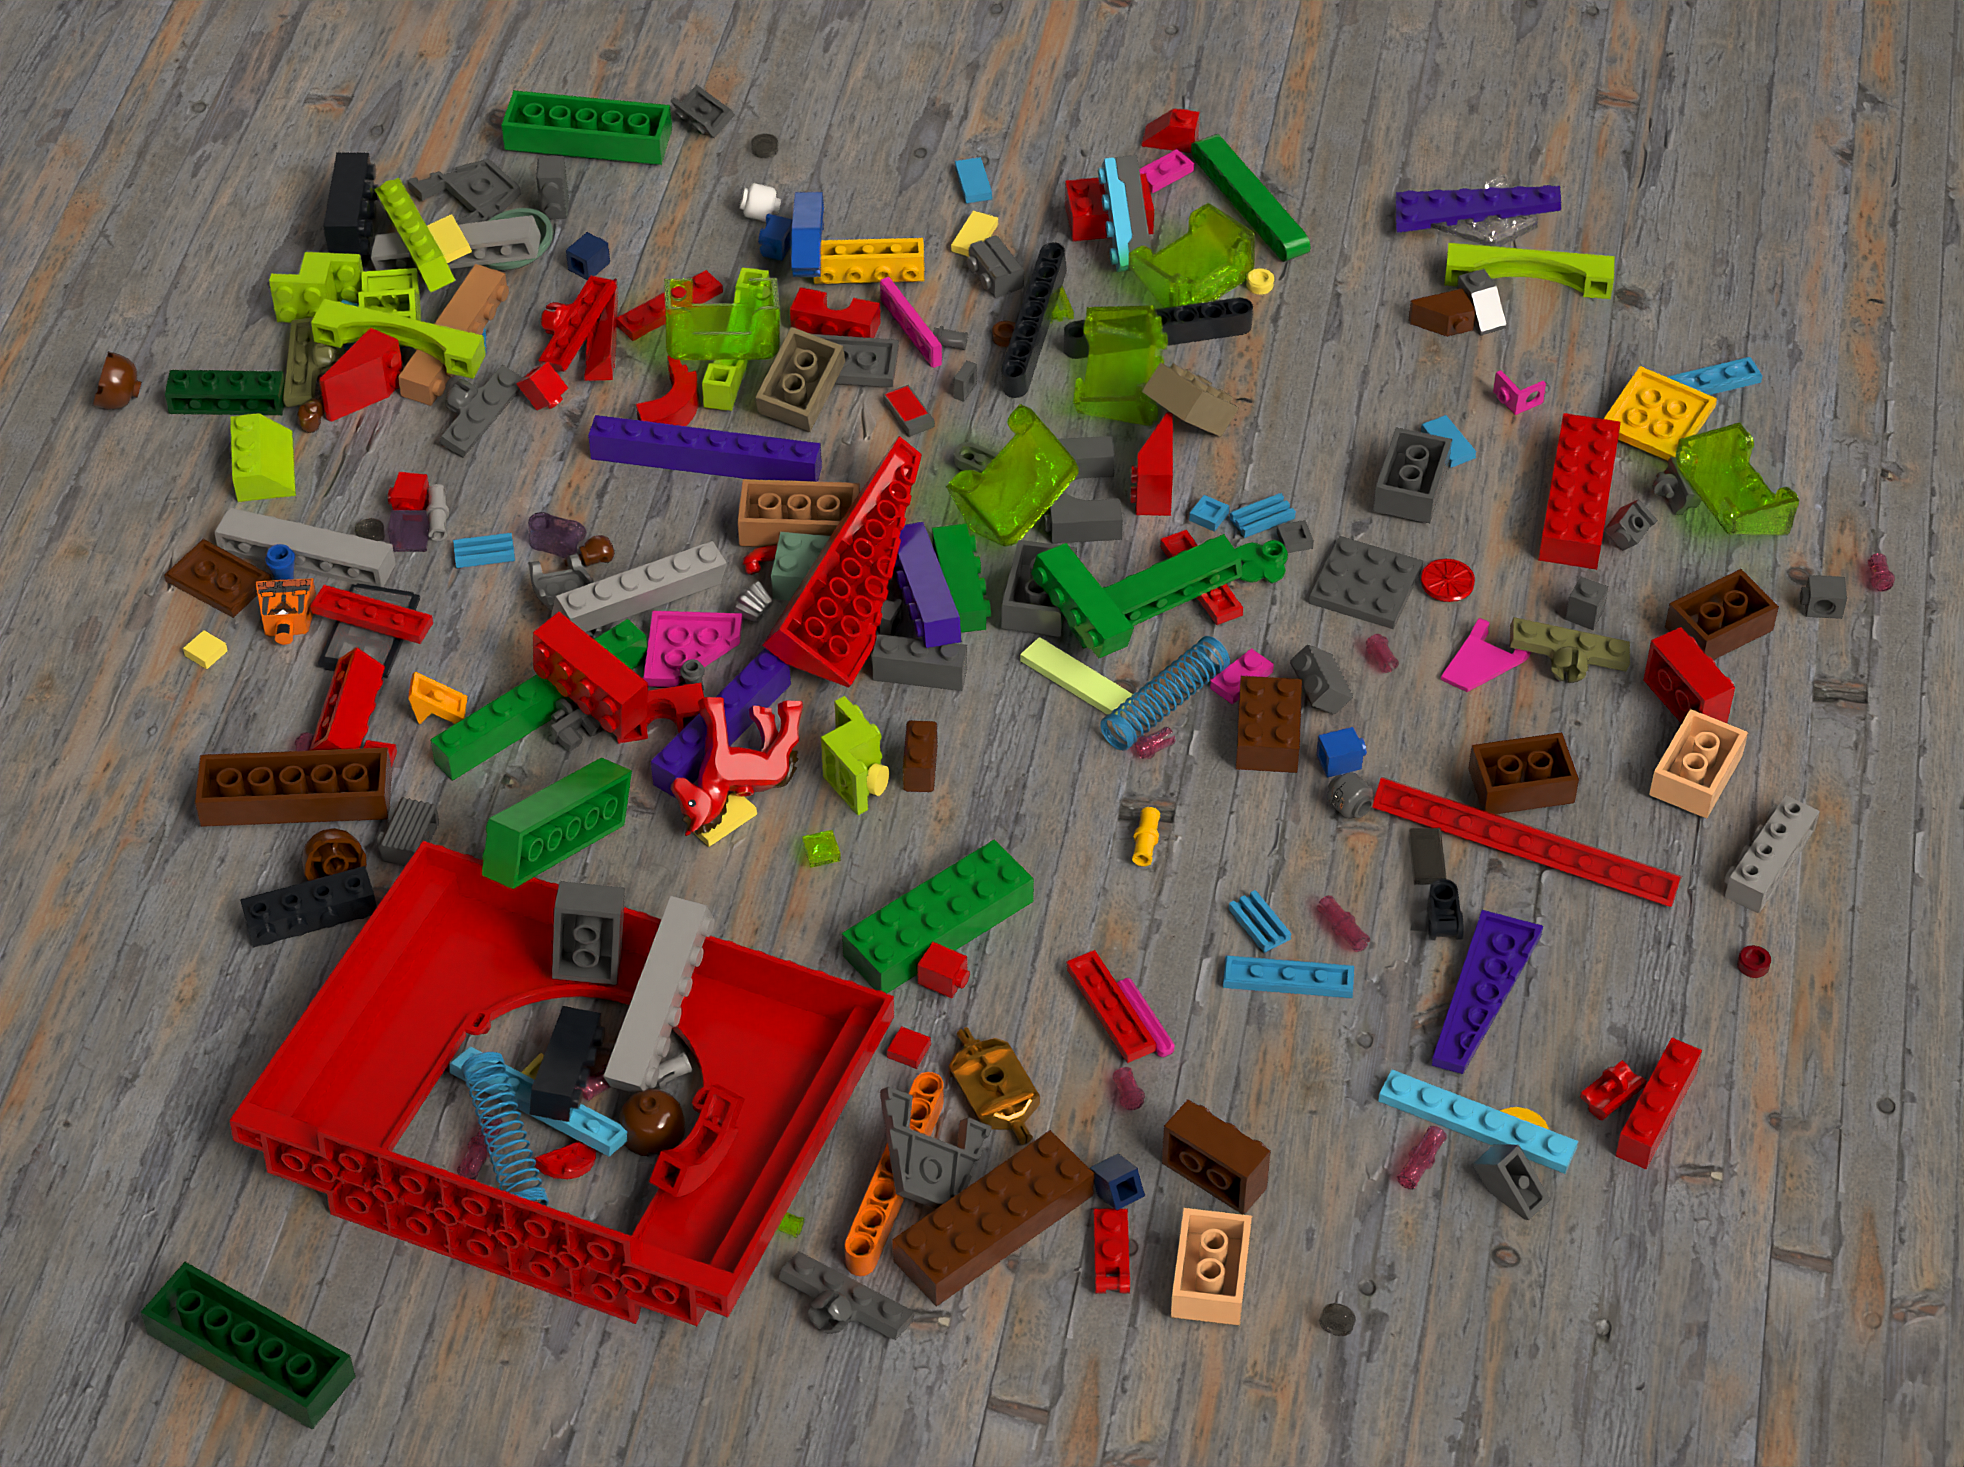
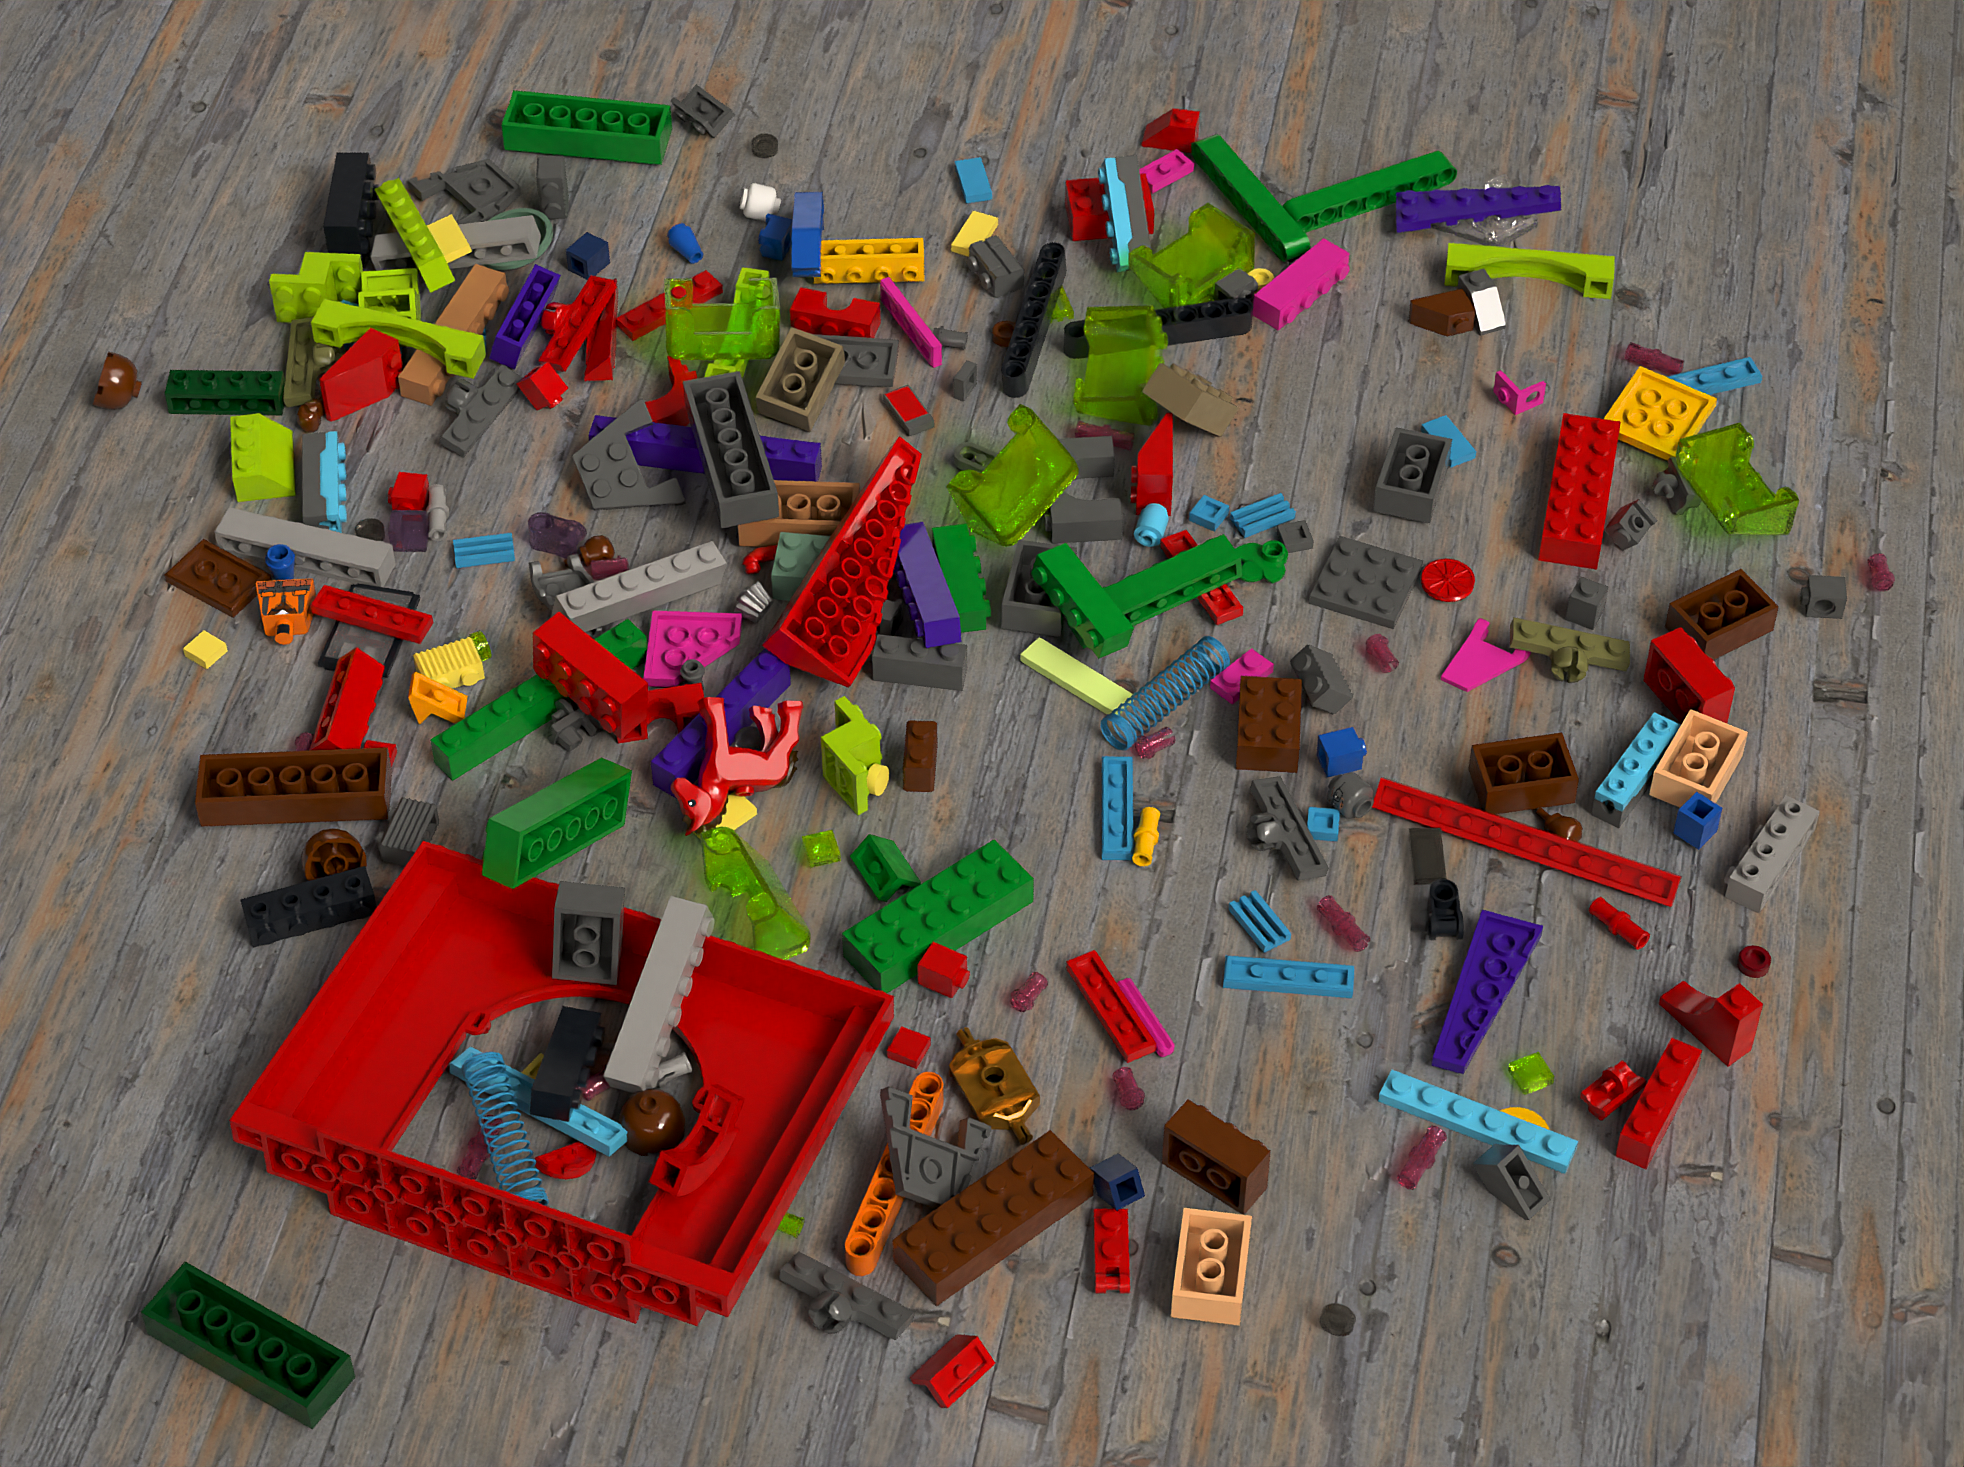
none -> piece [302,431,347,533]
none -> light yellow brick [413,637,485,689]
none -> clear neon green tile [469,630,492,662]
none -> dark purple brick [489,264,561,370]
none -> dark grey wing [572,399,686,511]
none -> clear pink pin [591,555,629,579]
none -> blue cone [667,223,703,264]
none -> dark grey brick [683,371,779,528]
none -> clear neon green windscreen [700,826,811,960]
none -> clear smoke tile [735,726,761,751]
none -> green panel [850,834,921,902]
none -> red panel [910,1334,996,1408]
none -> clear pink pin [1010,972,1048,1012]
none -> clear pink pin [1075,421,1135,451]
none -> dark azure tile [1102,756,1133,860]
none -> medium azure brick [1134,503,1169,547]
none -> dark grey brick [1214,268,1258,301]
none -> dark grey plate [1247,776,1329,881]
none -> dark pink brick [1253,238,1350,331]
none -> green beam [1282,151,1457,233]
none -> dark azure tile [1307,807,1340,841]
none -> clear neon green plate [1508,1052,1555,1095]
none -> reddish brown piece [1536,808,1583,841]
none -> red pin [1589,897,1650,950]
none -> medium azure piece [1591,712,1681,828]
none -> clear pink pin [1625,342,1685,375]
none -> red arch [1659,980,1763,1067]
none -> blue brick [1673,792,1722,850]

